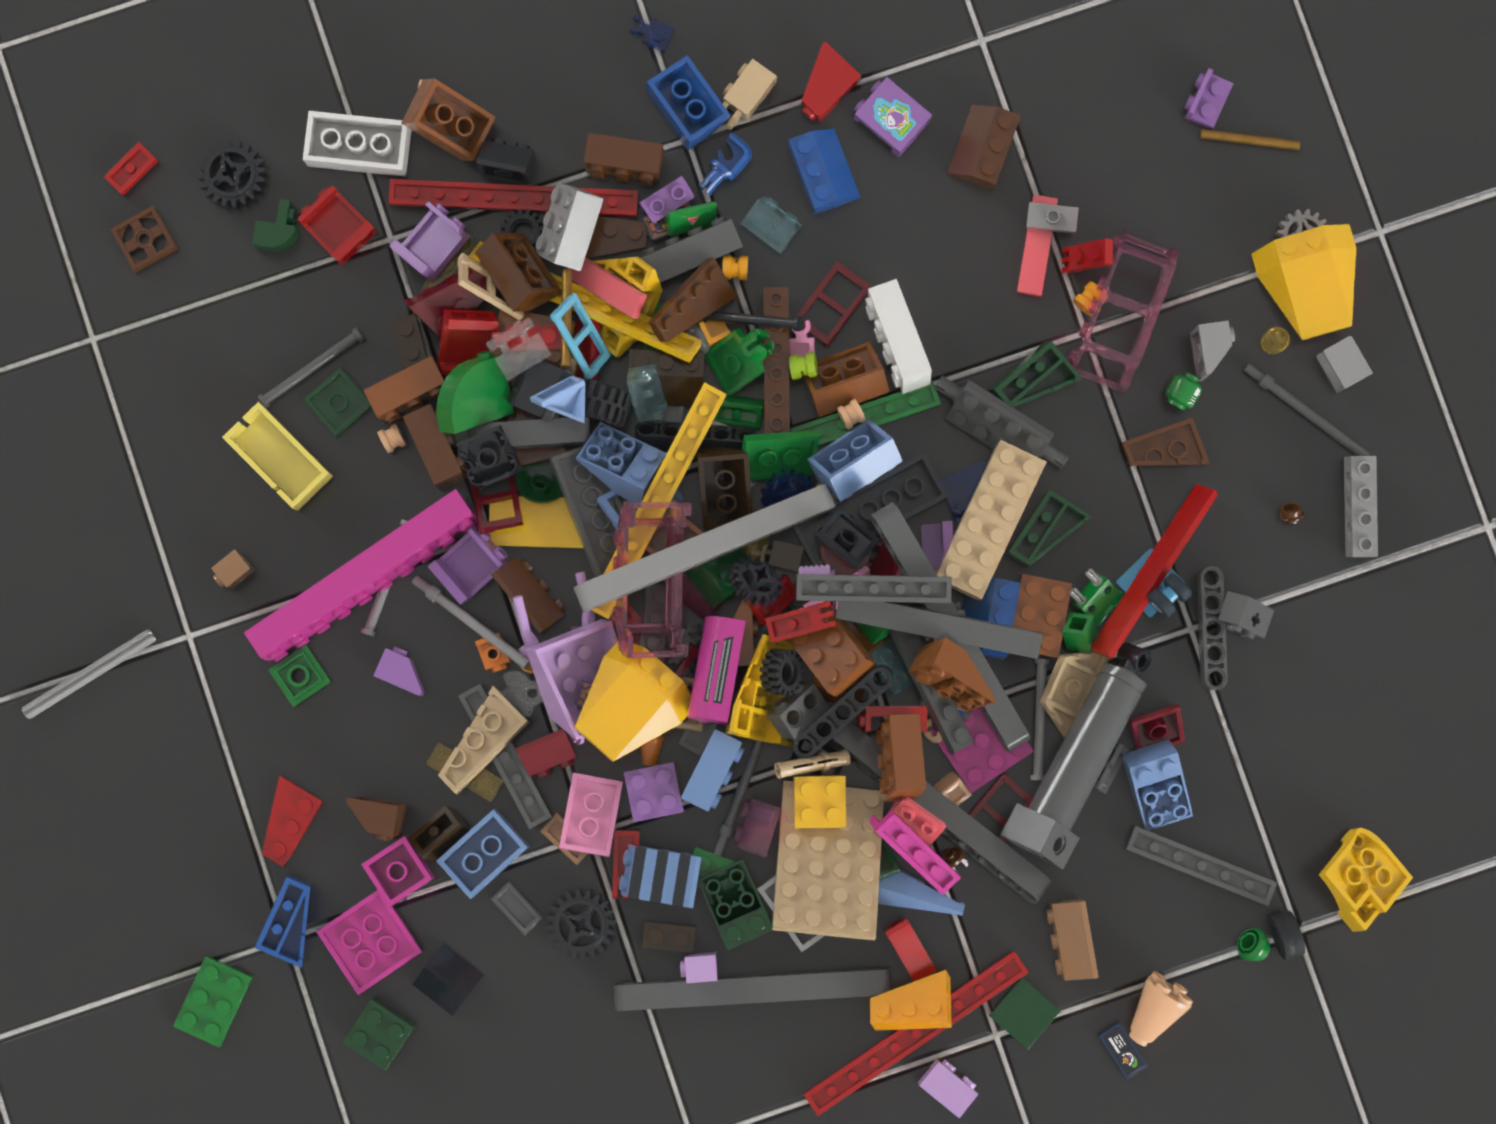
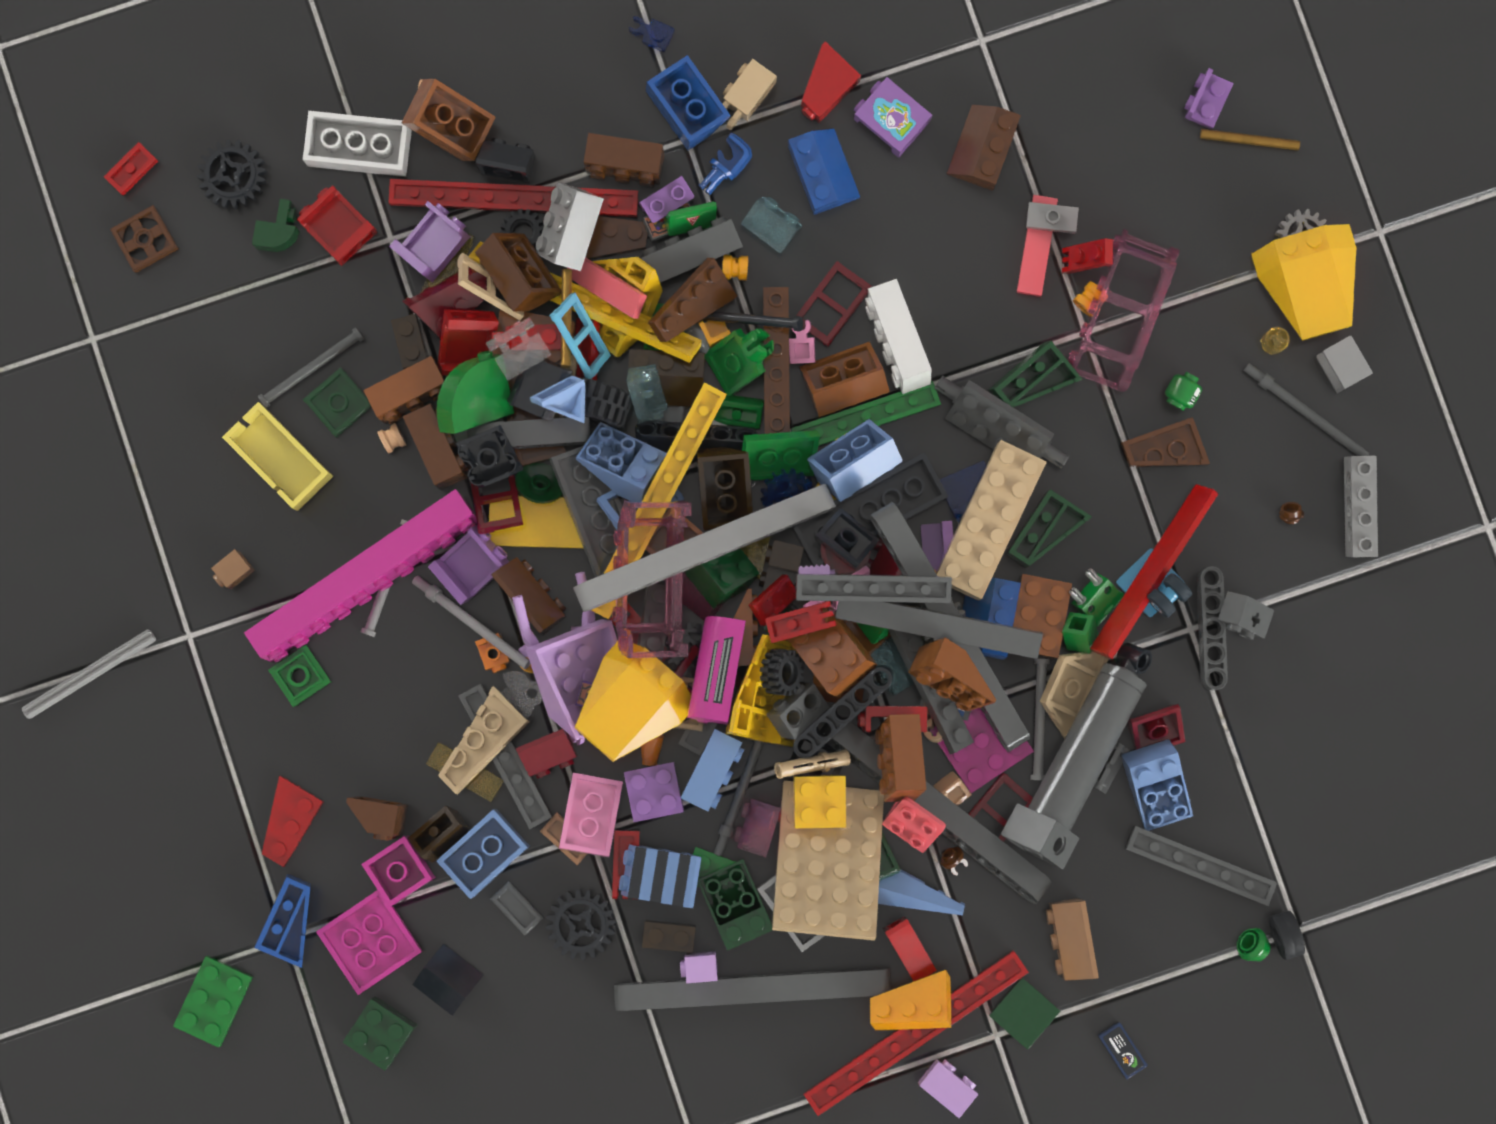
medium lavender slope [373,646,425,696] -> none
black gear [728,555,784,607] -> none
lime wheel [789,352,818,380] -> none
light nougat wheel [837,399,866,430] -> none
dark pink fence [869,810,961,895] -> none
light nougat cone [1129,971,1193,1046] -> none
light grey slope [1190,320,1235,382] -> none
yellow slope [1319,828,1413,932] -> none

